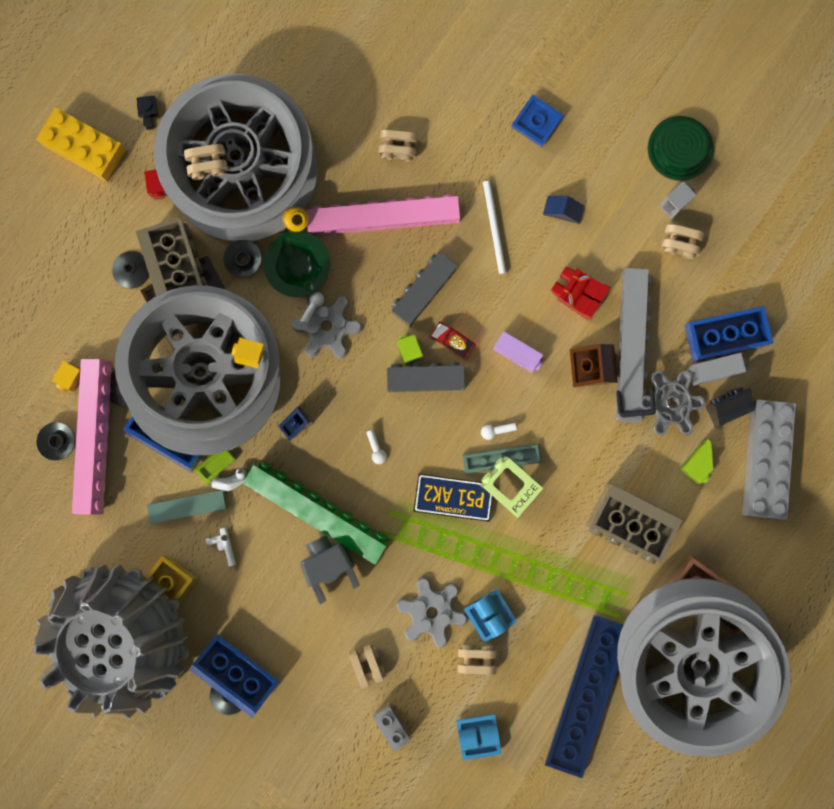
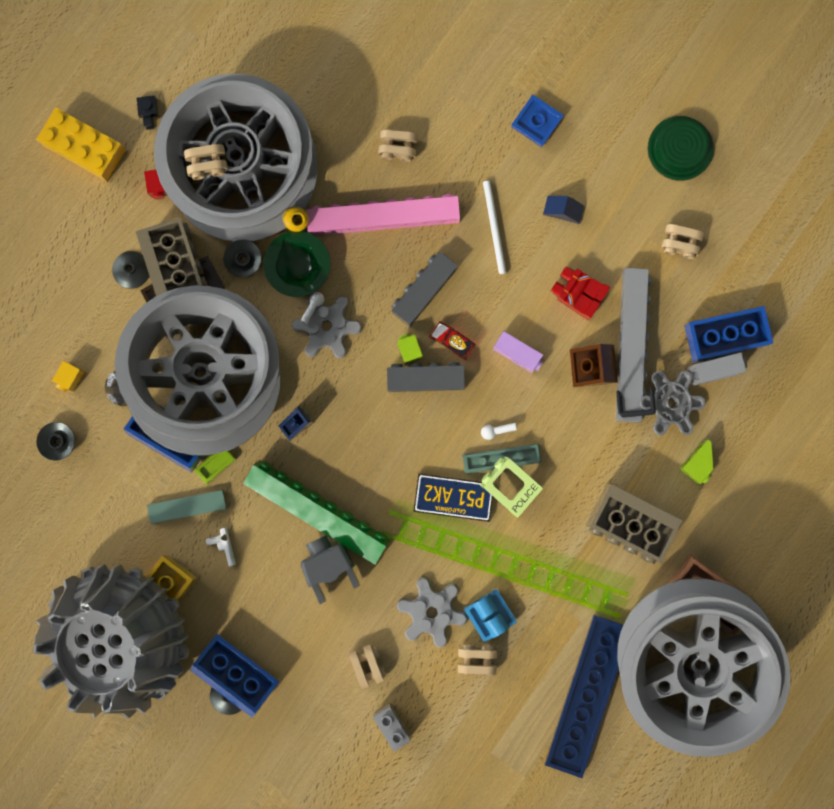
bright pink brick [72,359,112,515] -> none
white arm [212,468,248,491] -> none
yellow brick [232,338,264,369] -> none
white bar [366,429,387,464] -> none
dark azure plate [456,713,501,760] -> none
light grey brick [659,181,696,219] -> none
black slope [706,386,755,427] -> none
light grey brick [742,400,796,520] -> none

